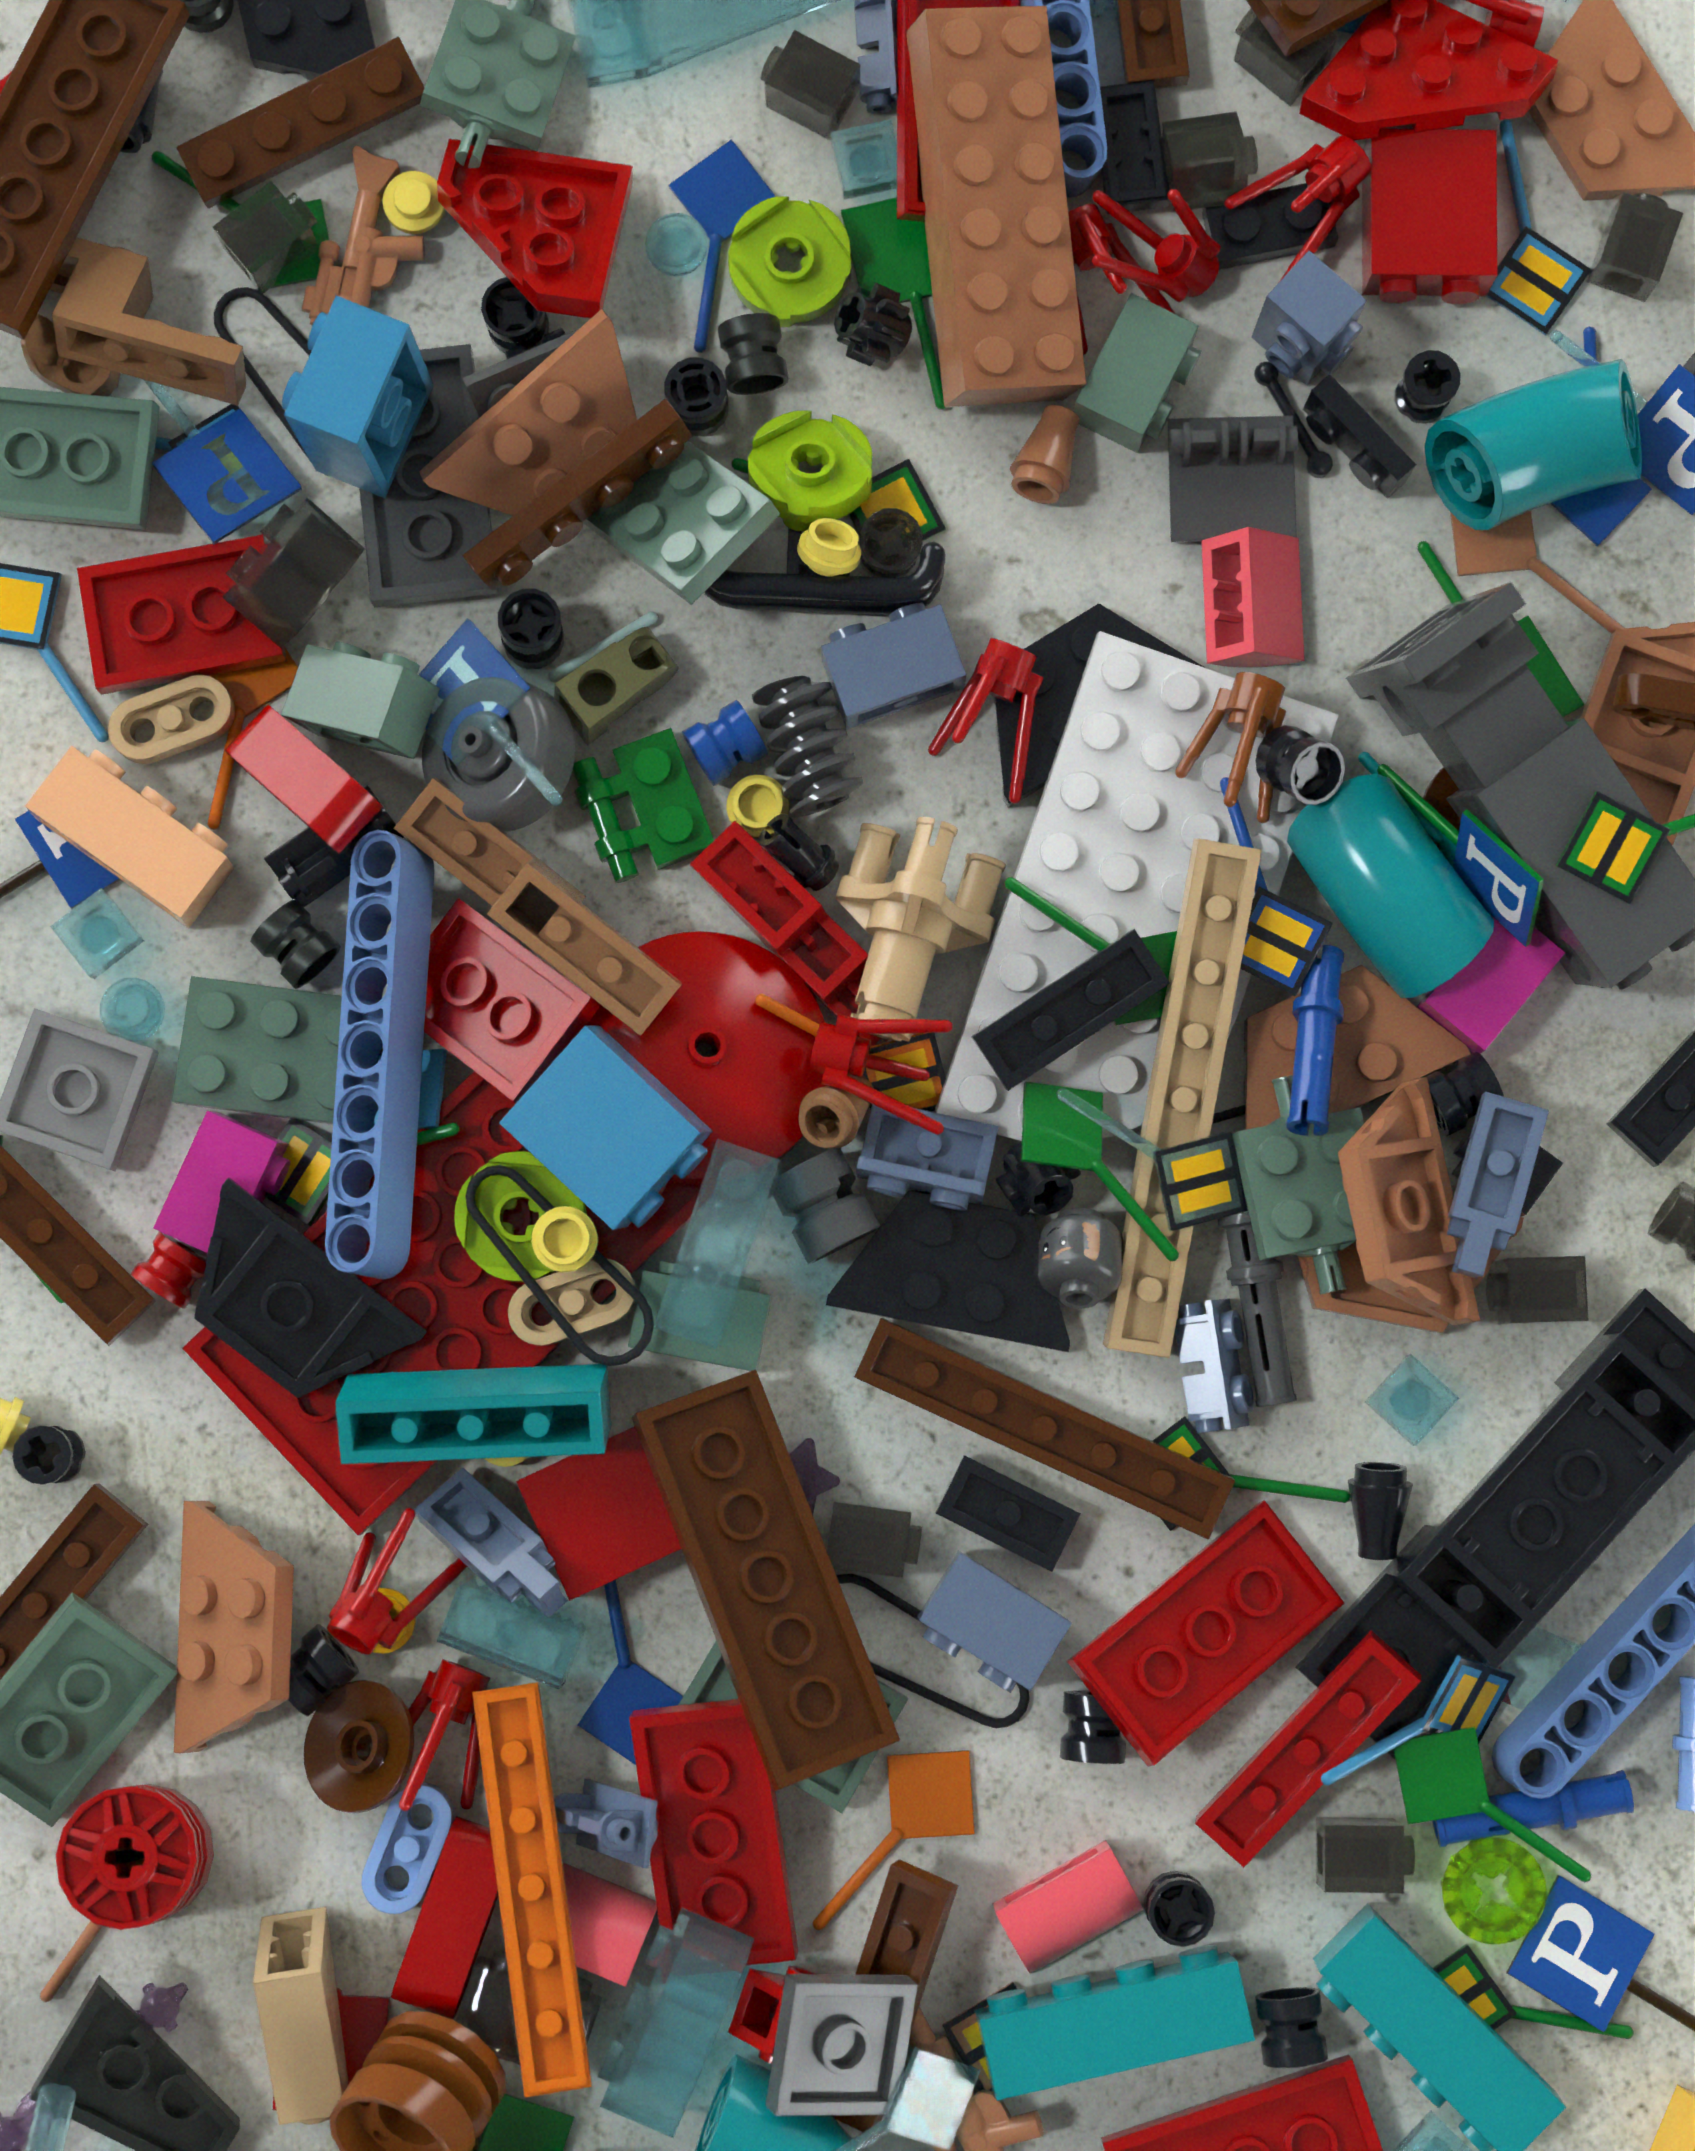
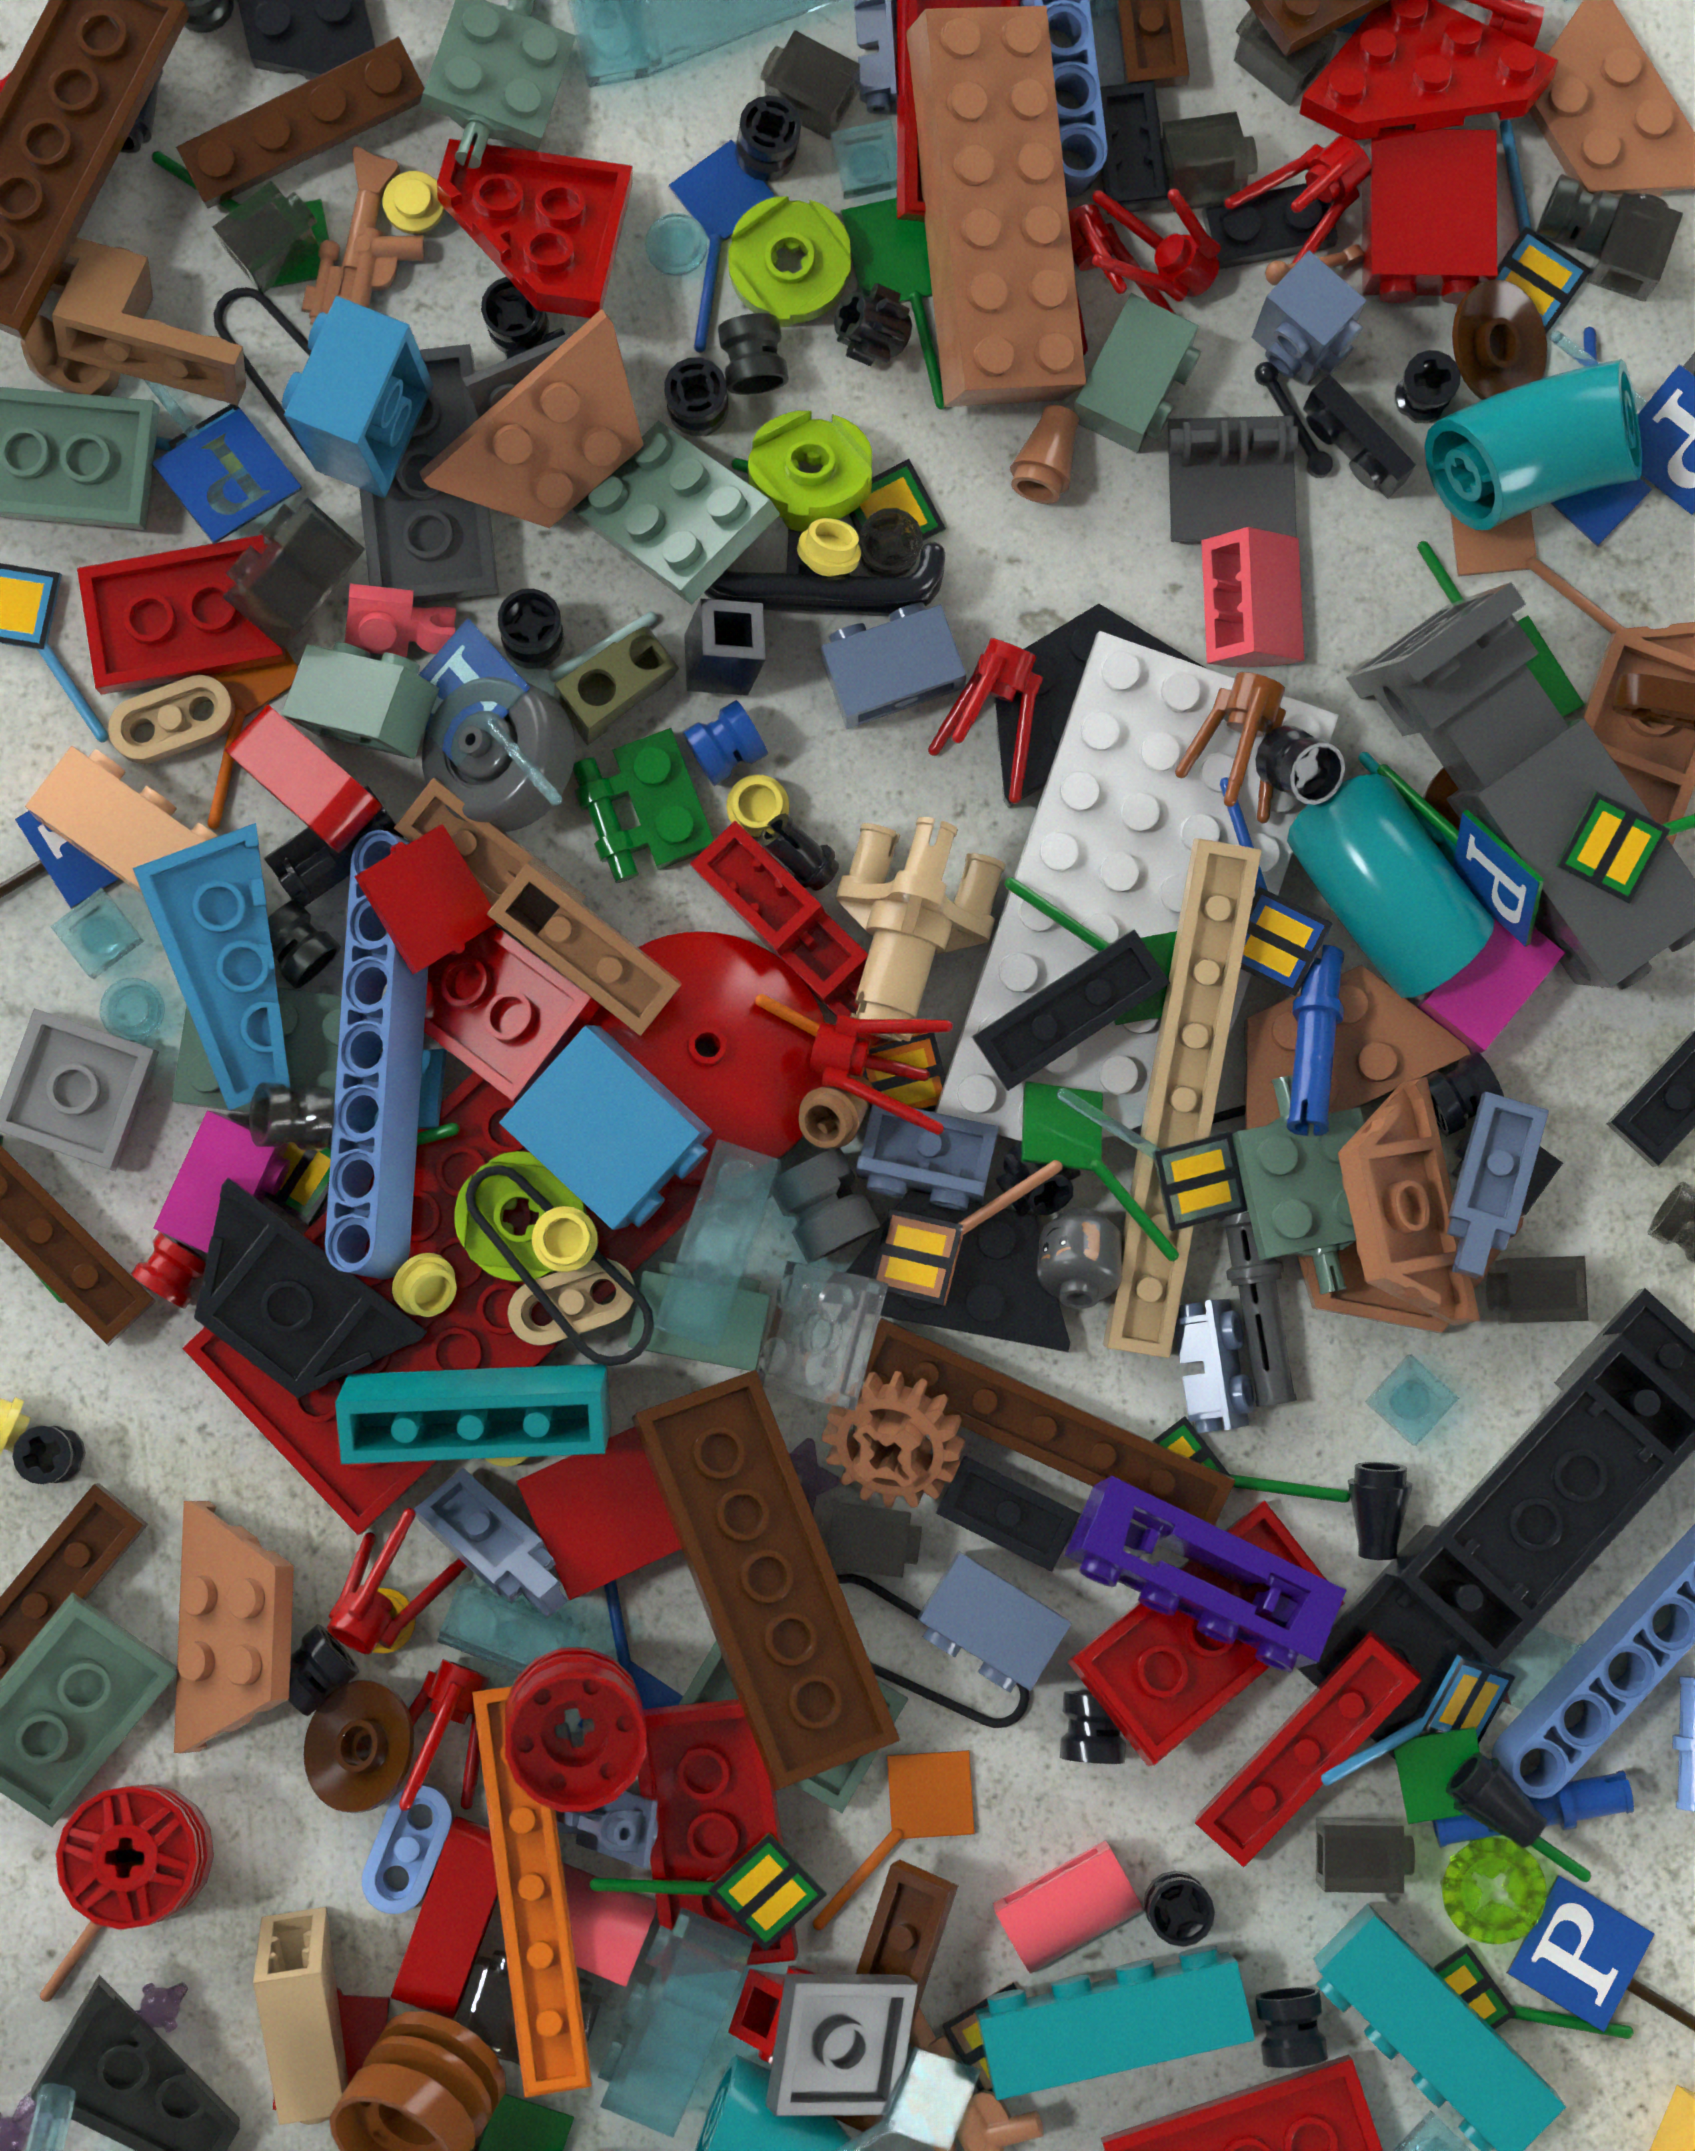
reddish brown plate [462,398,693,591] -> none
dark grey piece [752,676,863,818] -> none
none -> dark azure wing [133,823,290,1111]
none -> clear smoke wheel [249,1082,334,1151]
none -> coral plate [344,584,456,657]
none -> red piece [354,824,497,975]
none -> light yellow plate [392,1253,457,1317]
none -> red wheel [505,1647,646,1812]
none -> piece [590,1832,827,1951]
none -> black brick [684,598,766,696]
none -> black wheel [735,95,802,181]
none -> clear plate [757,1260,888,1411]
none -> nougat gear [822,1371,965,1509]
none -> piece [869,1160,1063,1306]
none -> dark purple brick [1064,1476,1346,1672]
none -> nougat hinge [1265,244,1365,286]
none -> black cone [1446,1752,1547,1849]
none -> reddish brown dish [1452,279,1547,400]
none -> pearl dark grey wheel [1536,174,1620,256]

